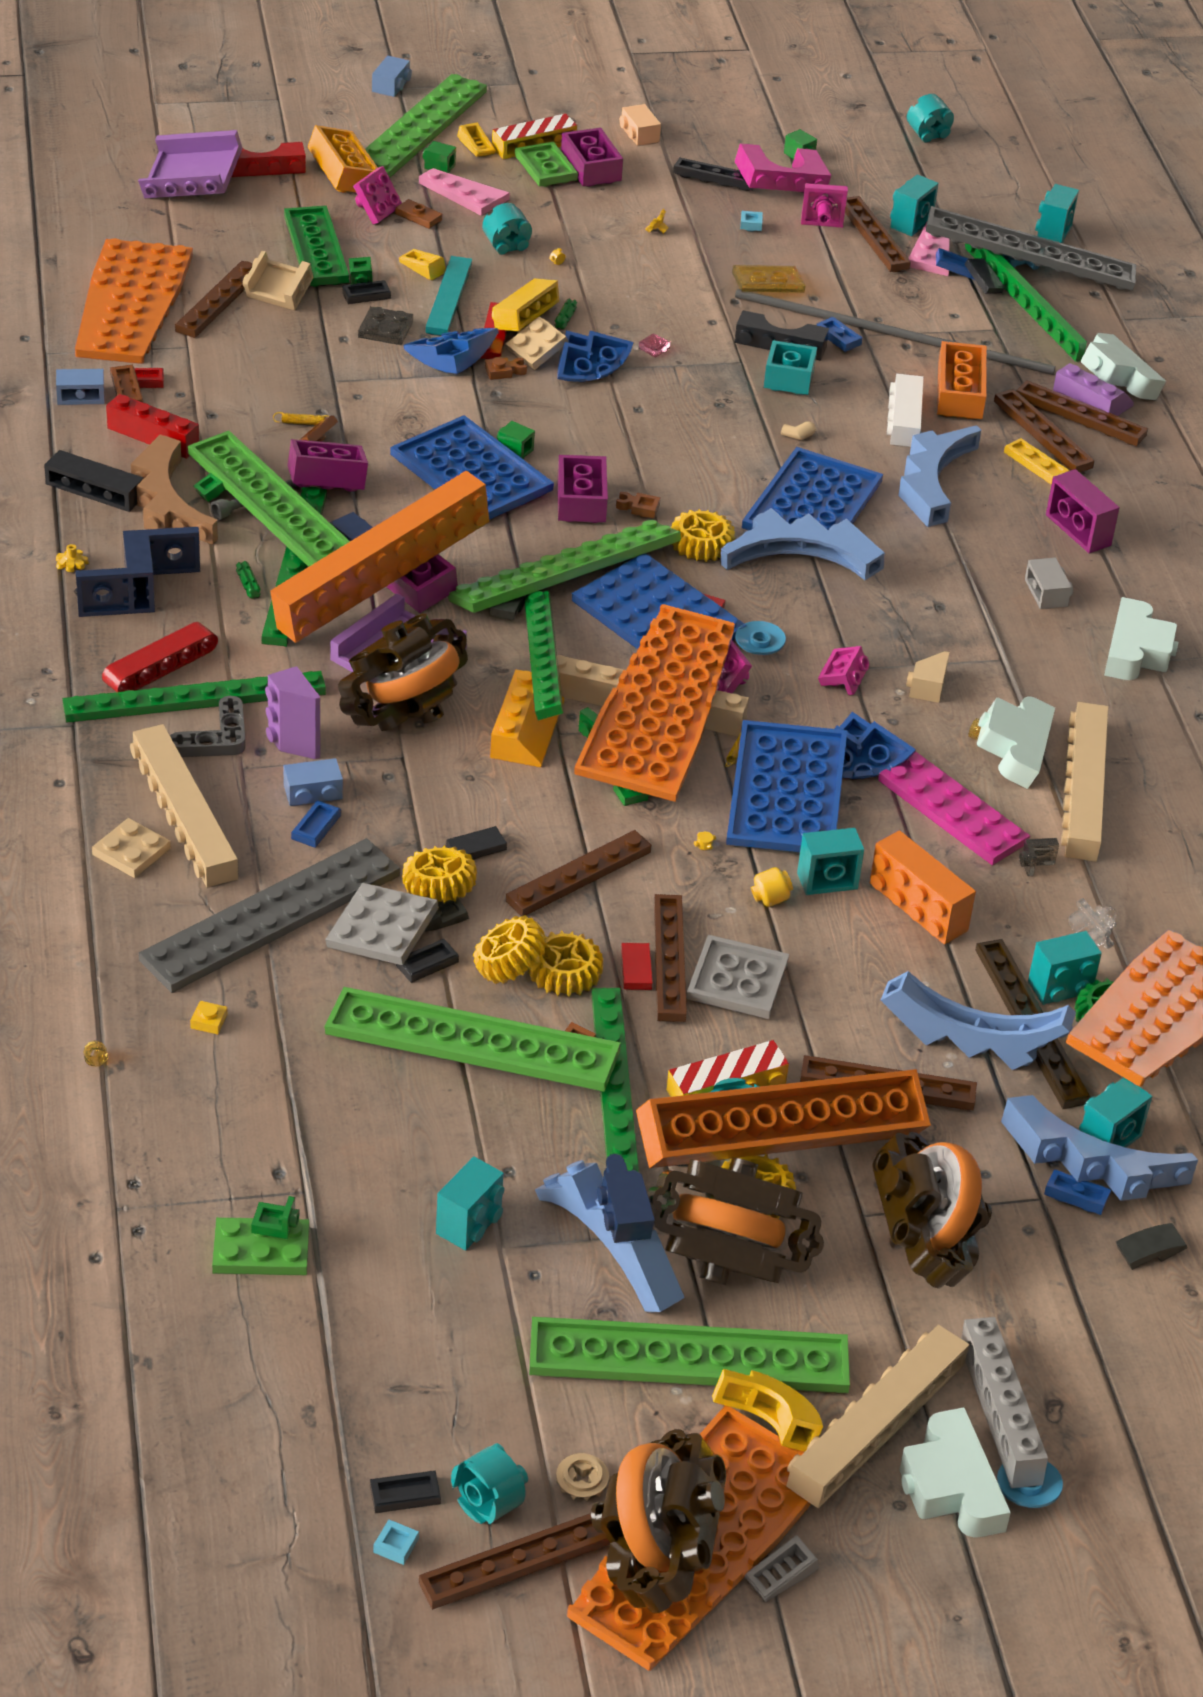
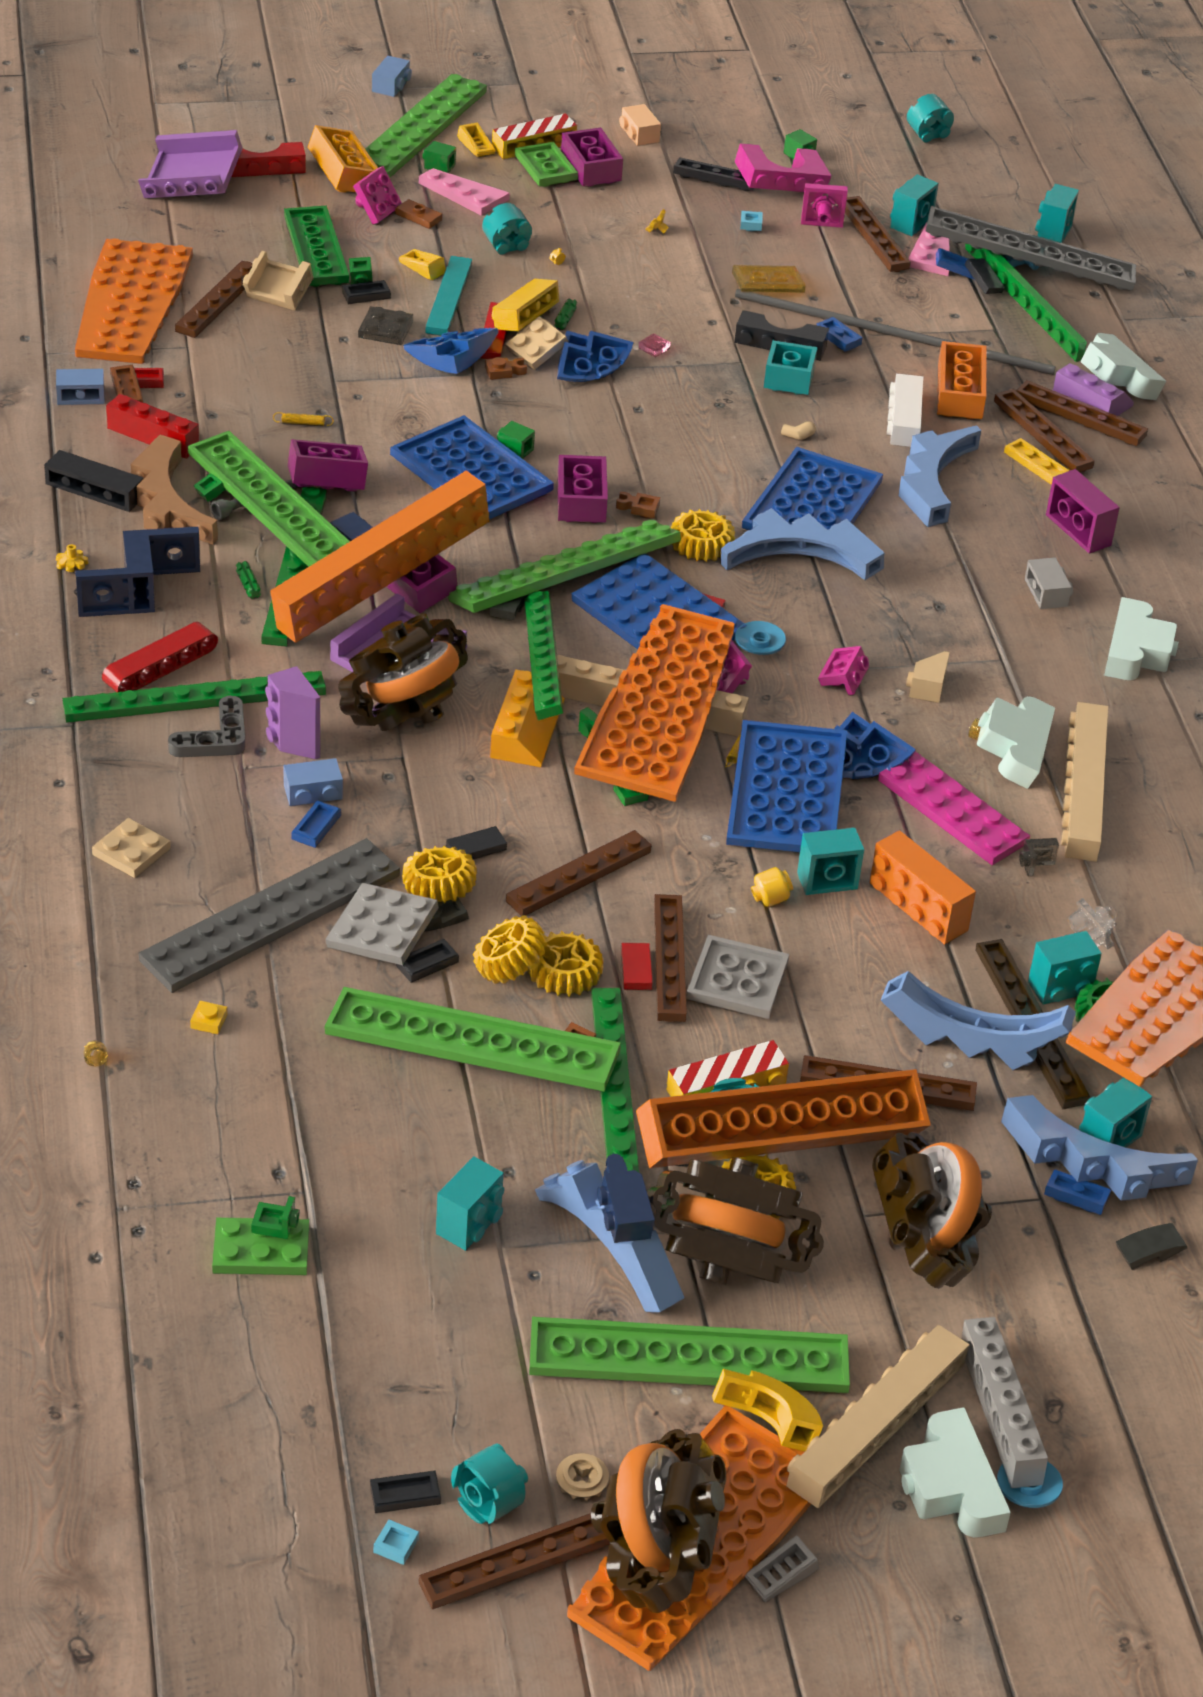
tan brick [130,724,238,887] -> none
dark orange plate [299,415,338,442] -> none
yellow piece [694,831,716,850] -> none

